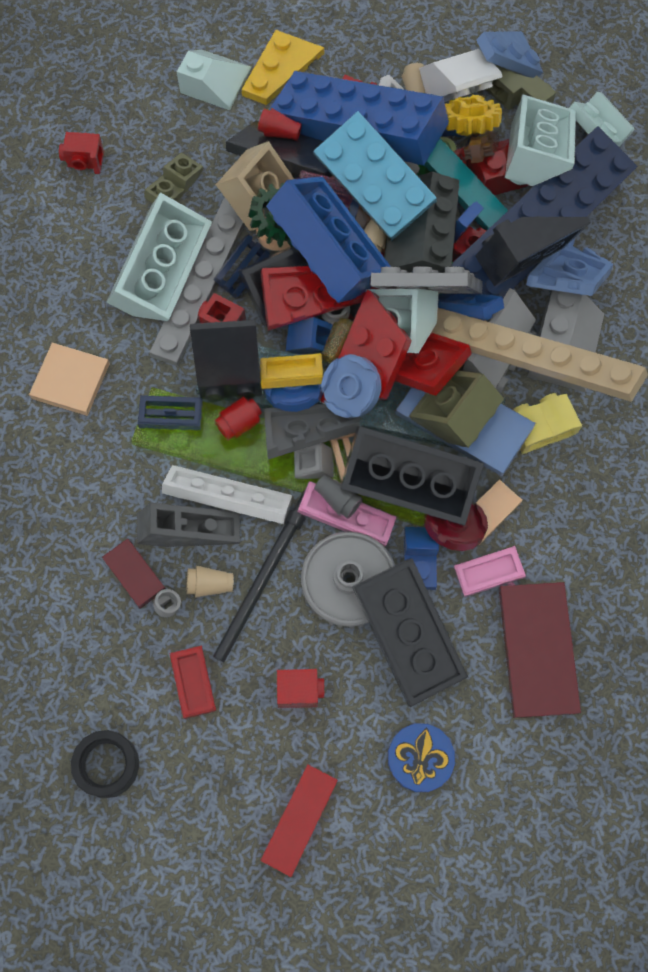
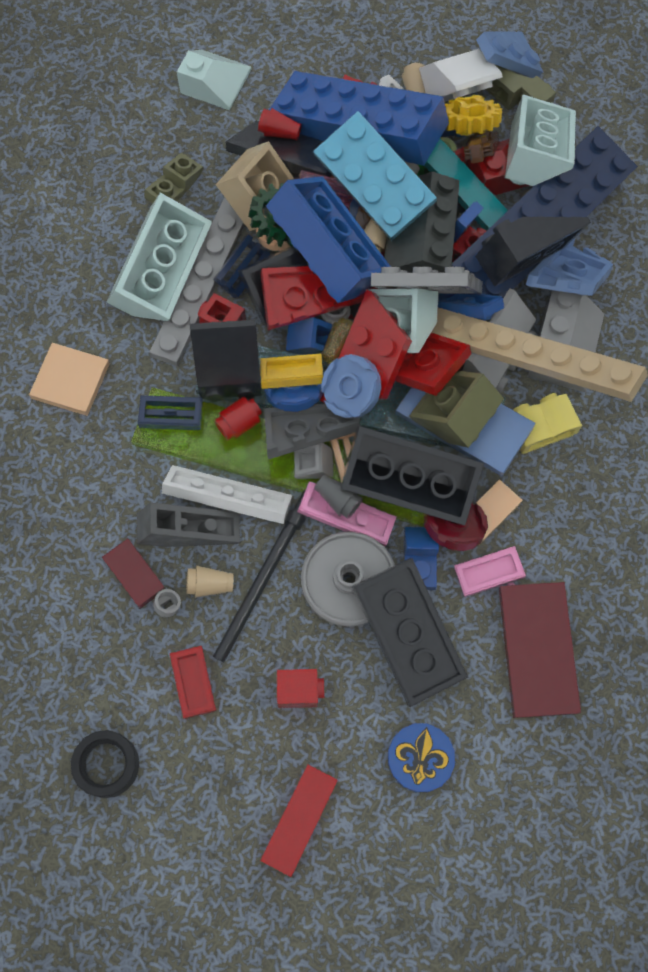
red brick [59,132,104,174] -> none
yellow wing [242,30,324,105] -> none
light aqua bracket [569,92,634,147] -> none

